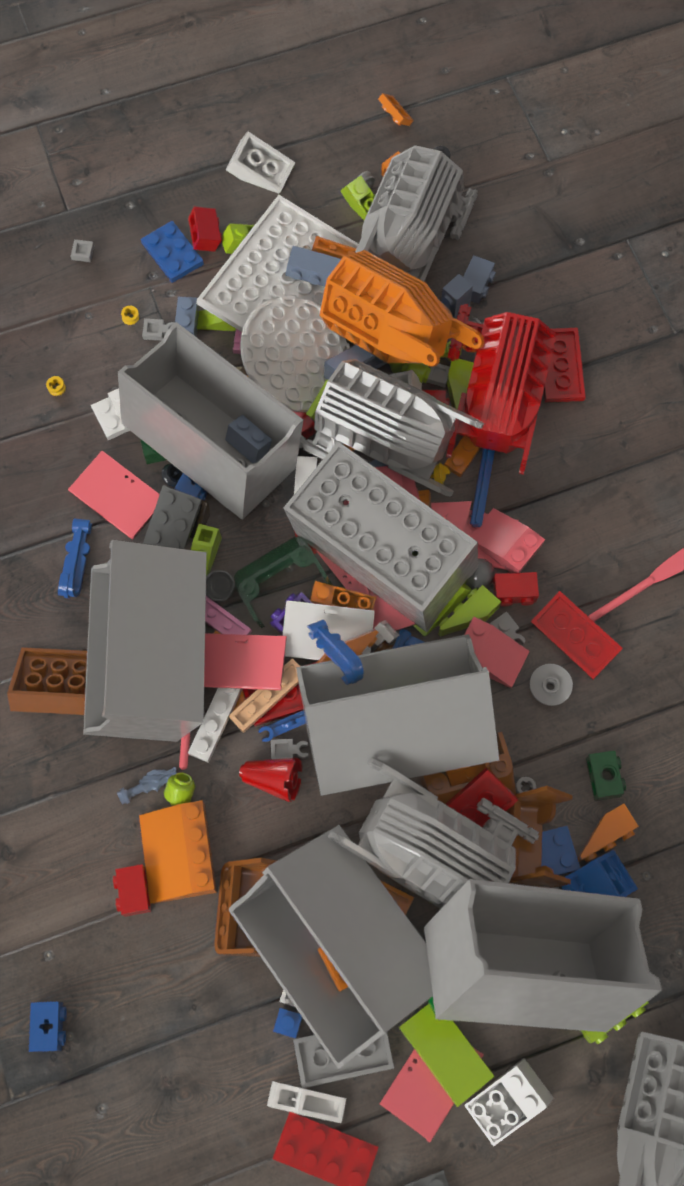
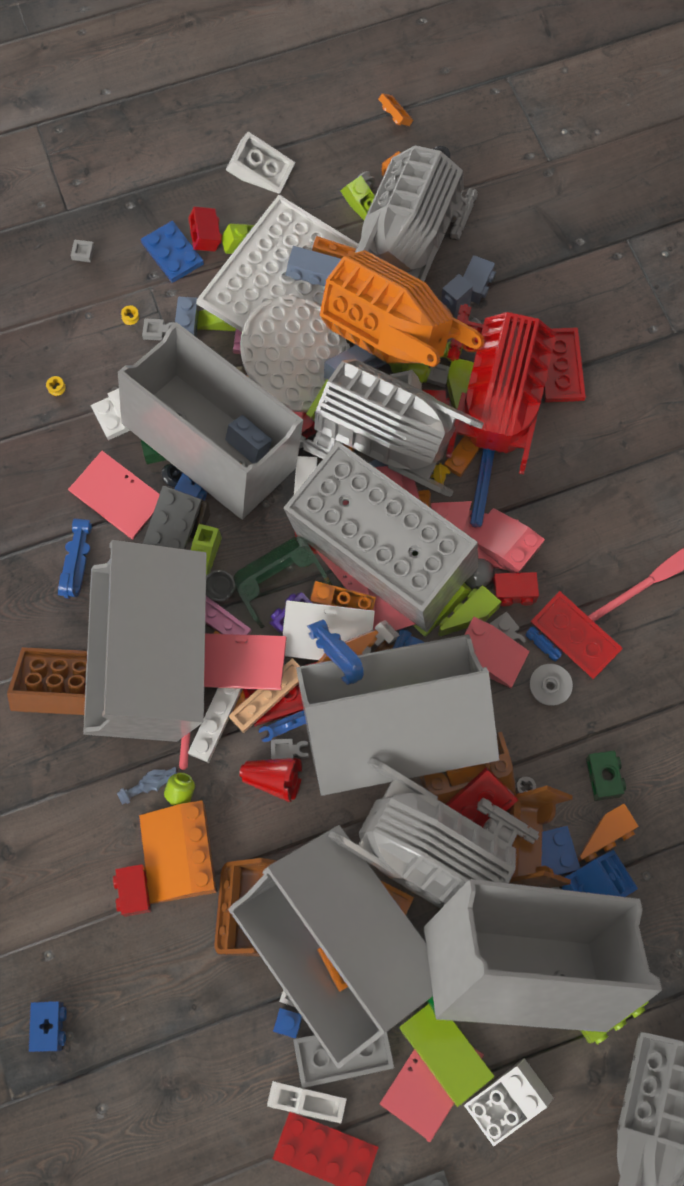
none -> blue axle [525,627,562,661]

